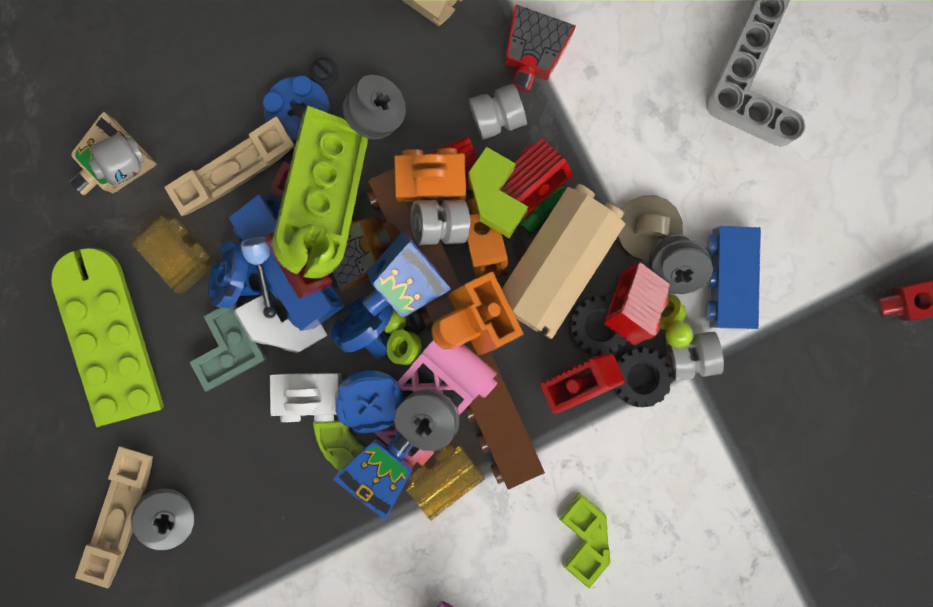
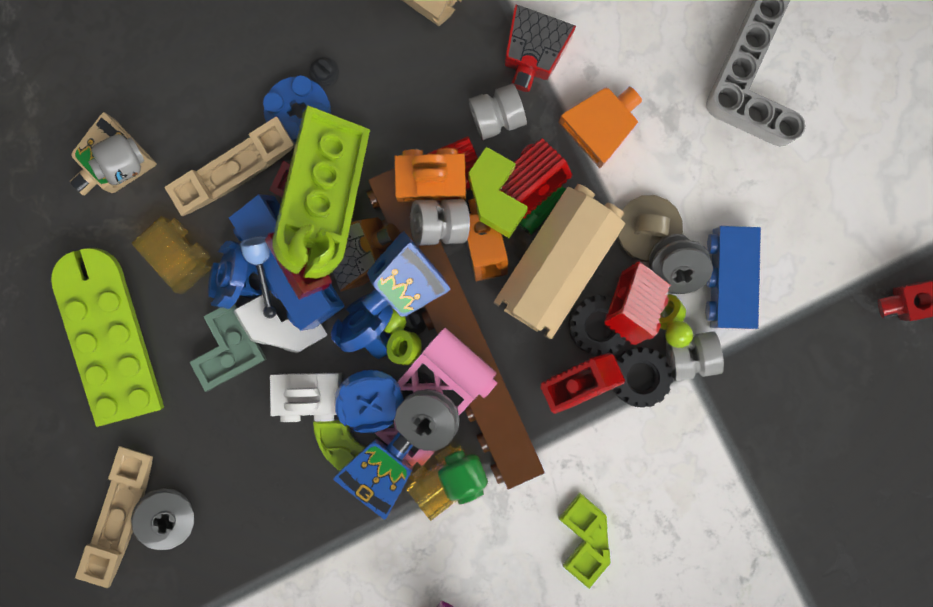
dark grey piece [342,74,406,139] -> none
orange brick [432,271,524,356] -> none
none -> green head [438,450,488,505]
none -> orange torso [558,87,642,168]

